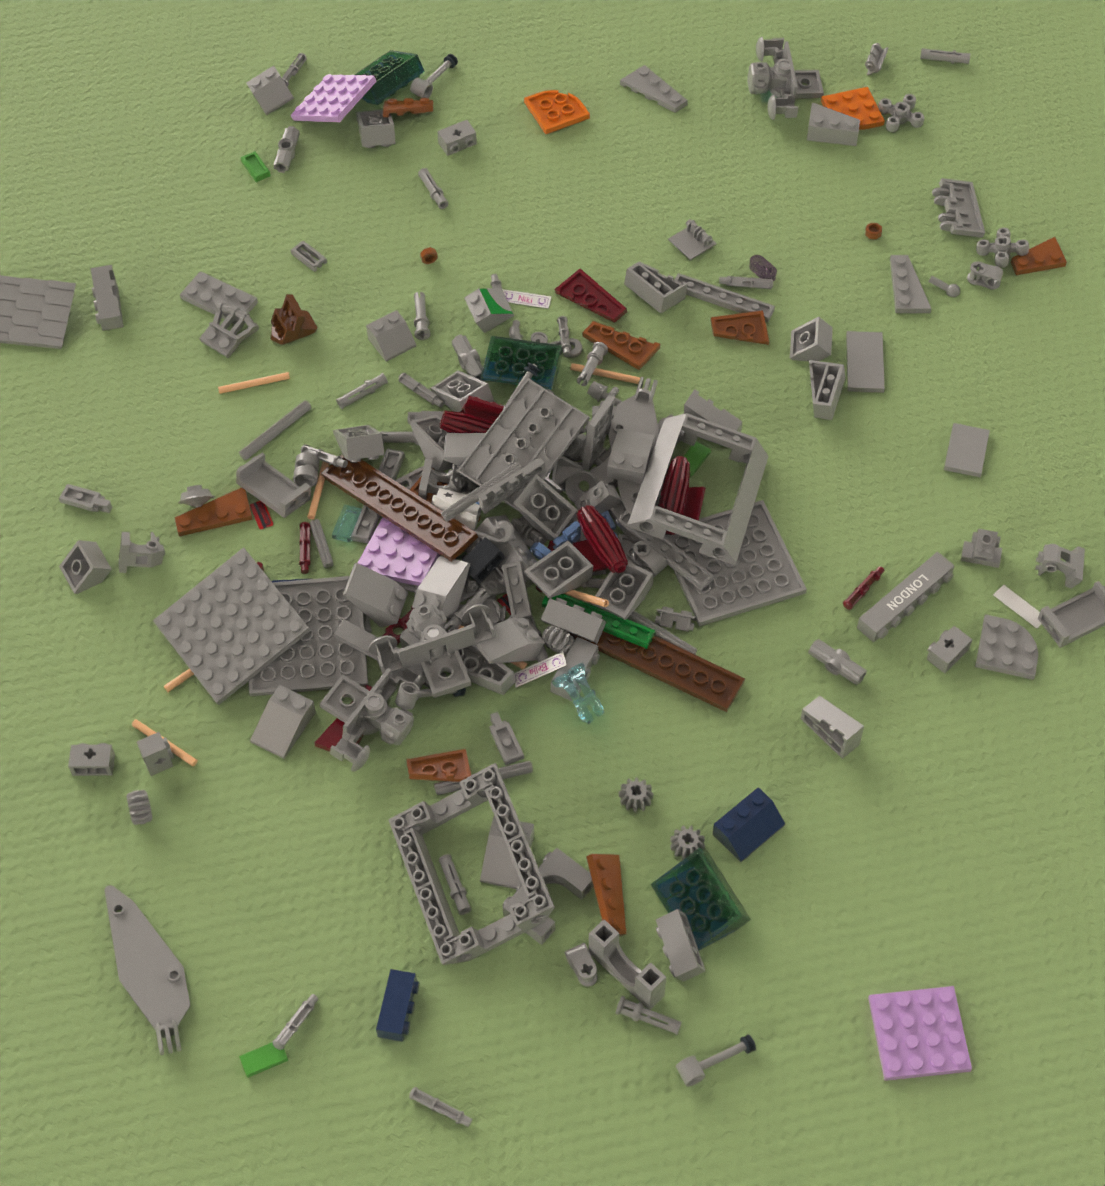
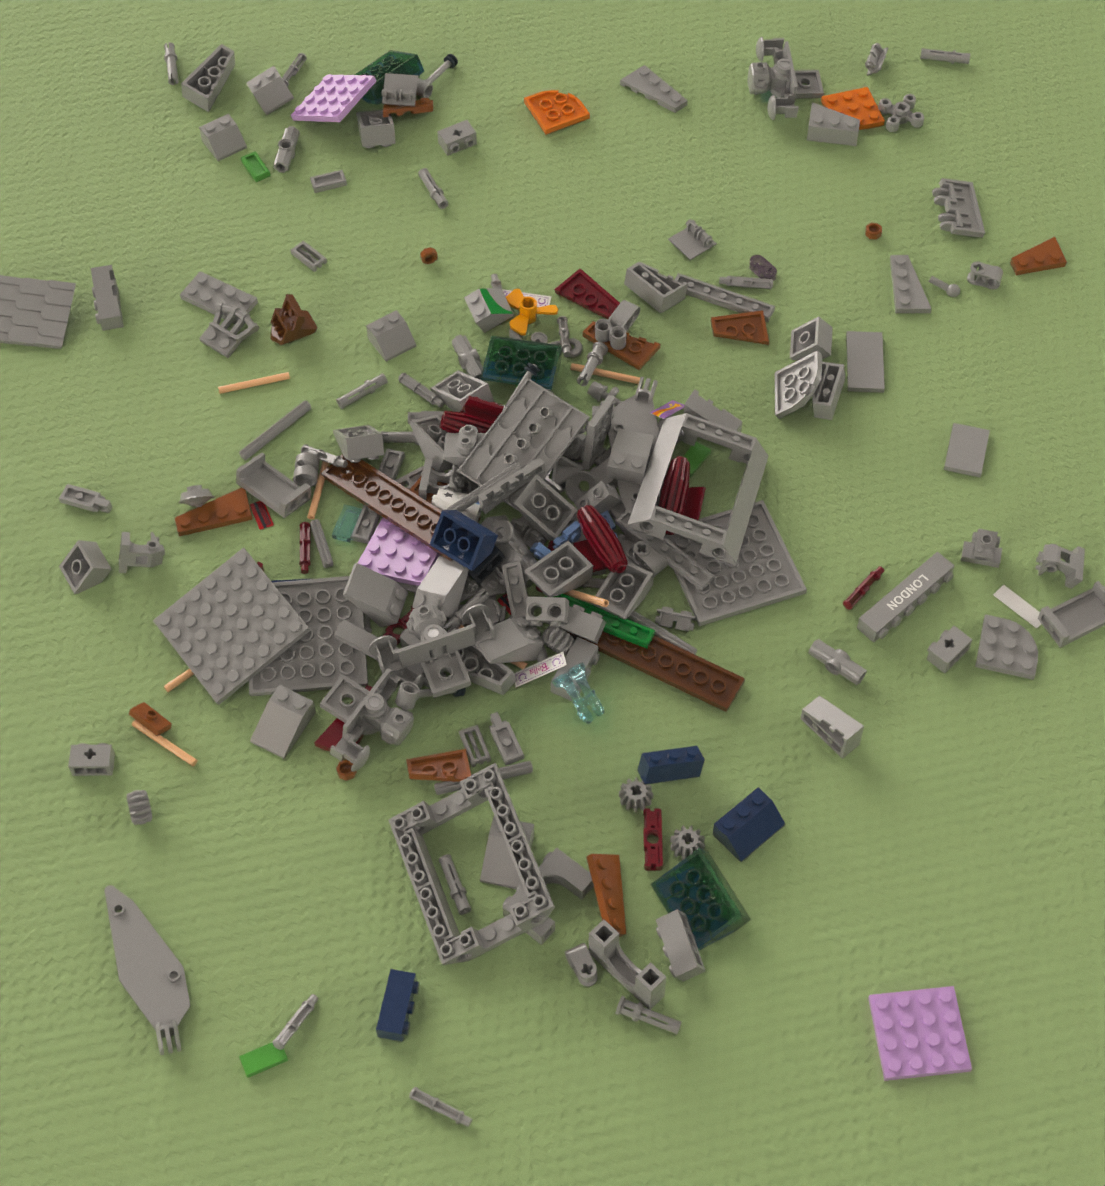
light grey brick [137,732,174,776] -> none
light grey pin [414,292,430,340] -> none
light grey piece [676,1034,756,1087] -> none
light grey gear [976,227,1029,268] -> none
none -> dark orange plate [129,702,172,736]
none -> light grey pin [164,42,179,85]
none -> light grey wedge [181,44,235,112]
none -> light grey slope [199,114,247,161]
none -> light grey tile [310,170,347,193]
none -> dark orange tile [336,759,357,781]
none -> light grey hinge [382,73,418,106]
none -> dark blue slope [430,510,498,571]
none -> light grey plate [457,425,478,455]
none -> light grey tile [459,725,491,767]
none -> light orange piece [506,289,558,336]
none -> light grey brick [526,596,569,627]
none -> light grey piece [595,300,640,350]
none -> dark blue brick [637,746,705,785]
none -> dark red piece [643,808,663,871]
none -> medium lavender sticker [650,400,684,419]
none -> light grey plate [775,351,822,419]

